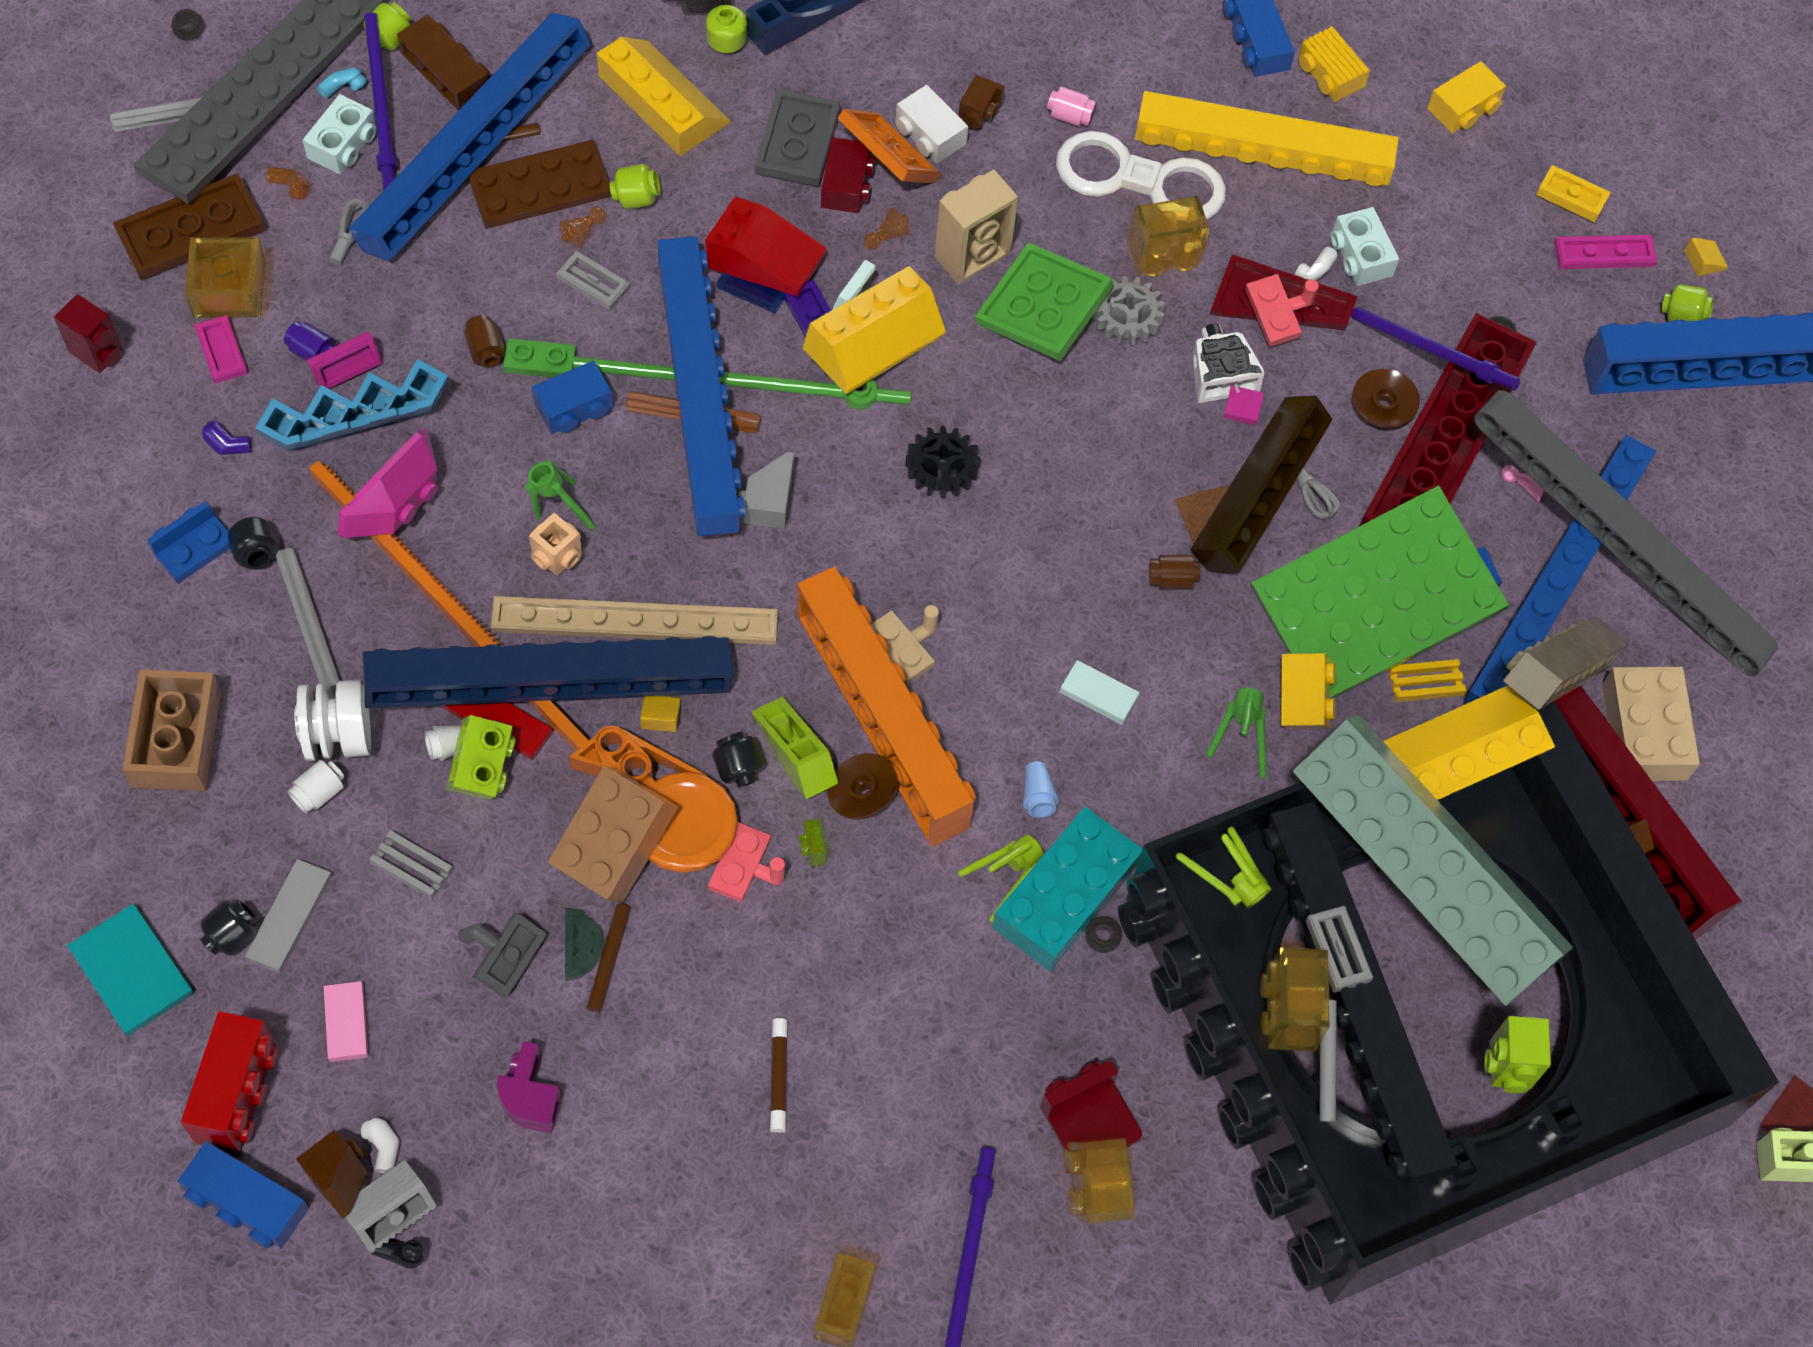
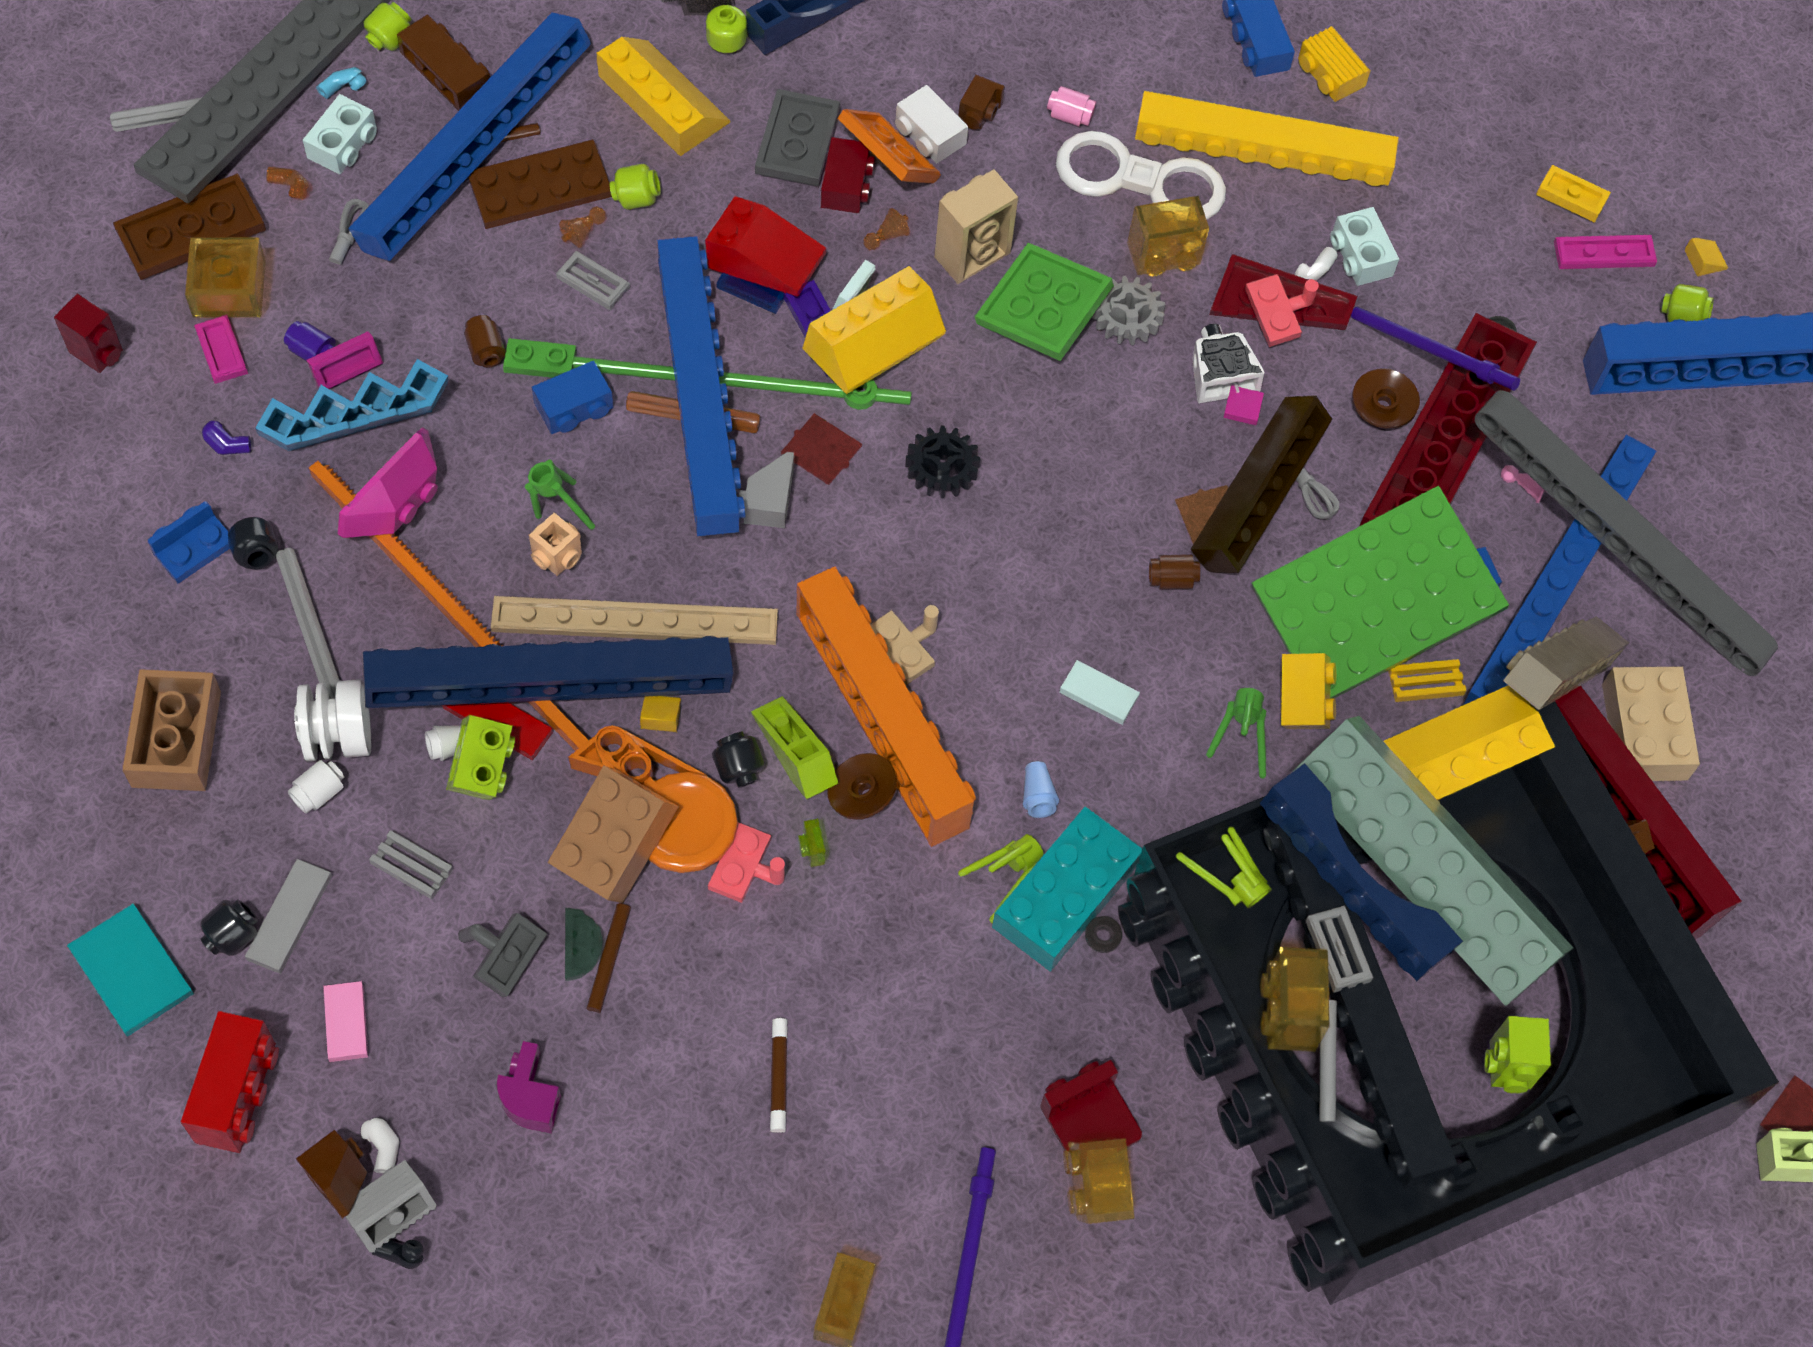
clear smoke plate [171,9,205,40] -> none
blue brick [178,1141,309,1249] -> none
dark purple bar [364,12,398,191] -> none
yellow brick [1427,61,1506,134] -> none
none -> clear red piece [781,413,862,485]
none -> dark blue arch [1260,763,1463,982]

